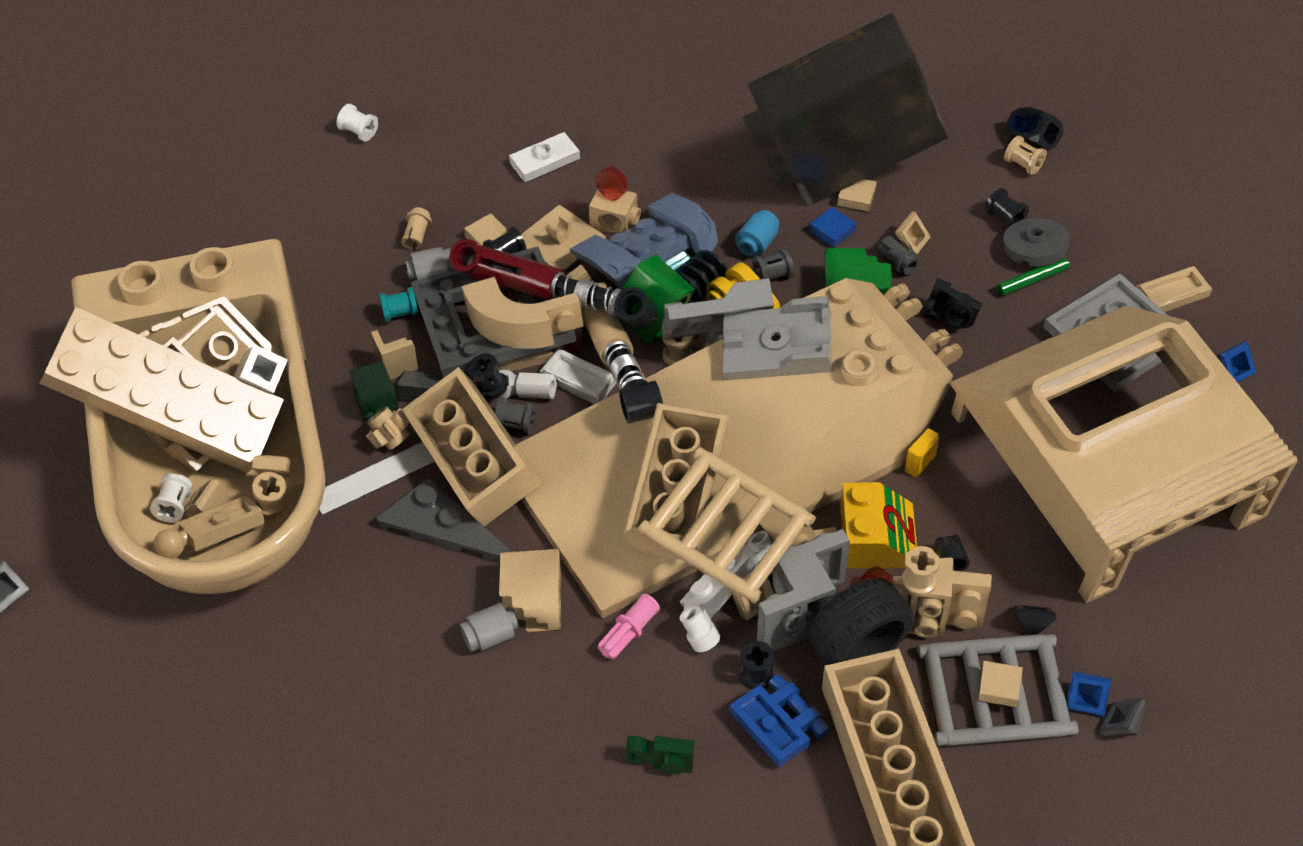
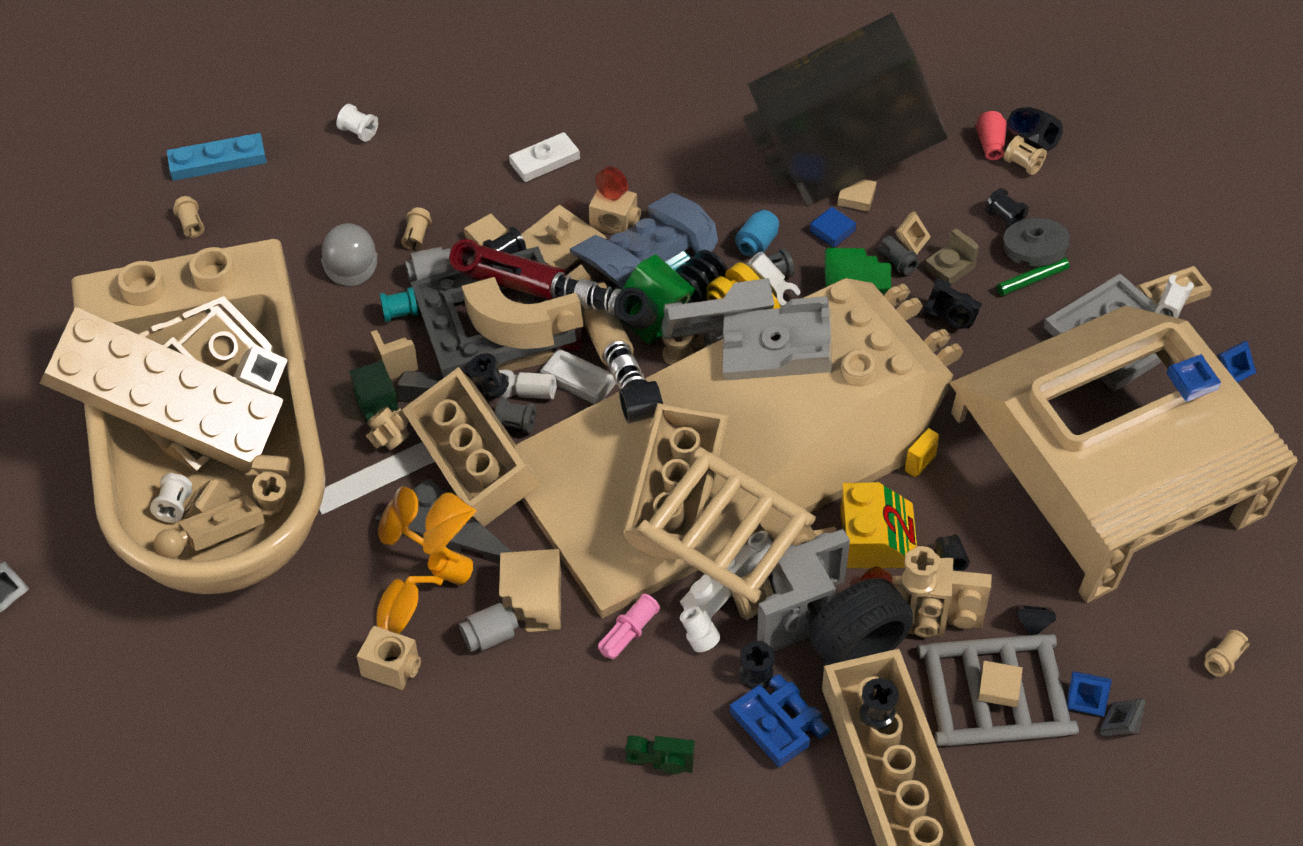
none -> dark azure plate [167,133,267,181]
none -> tan pin [173,196,205,238]
none -> light grey helmet [321,223,378,287]
none -> tan brick [356,626,421,691]
none -> light orange plant [377,486,477,634]
none -> white bar [746,251,801,307]
none -> black bush [859,678,899,730]
none -> dark tan bracket [924,228,979,285]
none -> coral cone [975,111,1007,160]
none -> white bar [1155,274,1194,318]
none -> blue tile [1166,354,1221,402]
none -> tan pin [1205,630,1250,677]

